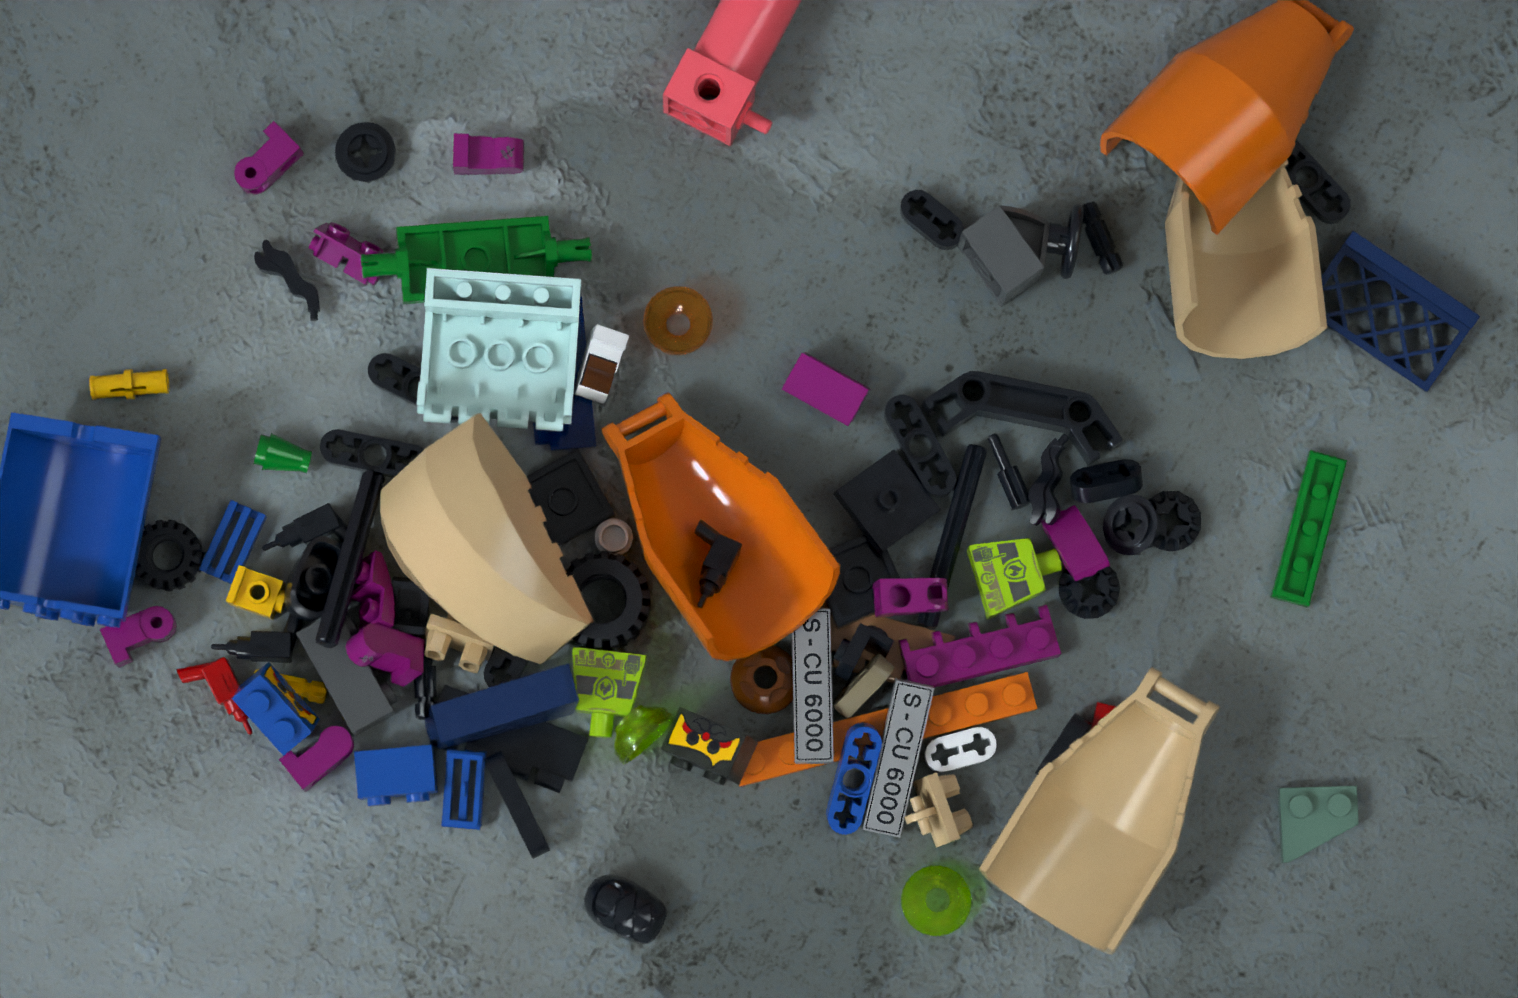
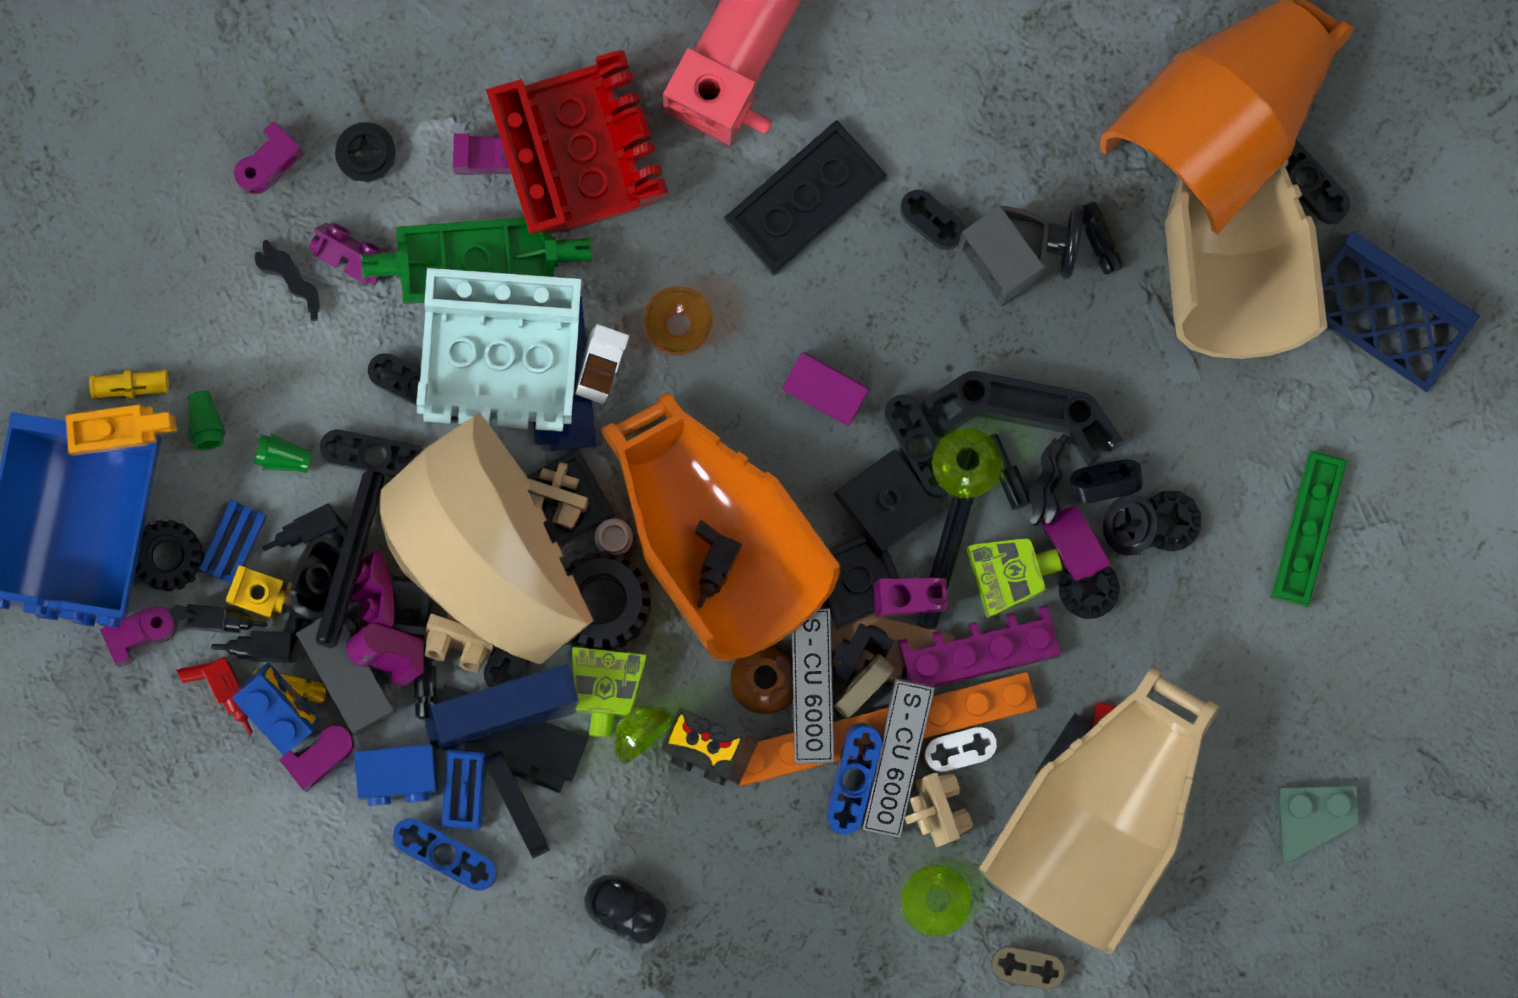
none -> light orange hinge [65,405,177,456]
none -> black piece [170,604,268,633]
none -> green cone [188,391,226,451]
none -> blue beam [393,818,497,891]
none -> red slope [486,50,669,234]
none -> tan hips [527,462,589,530]
none -> black tile [724,120,887,276]
none -> clear neon green piece [932,428,1002,498]
none -> dark tan beam [991,947,1065,989]

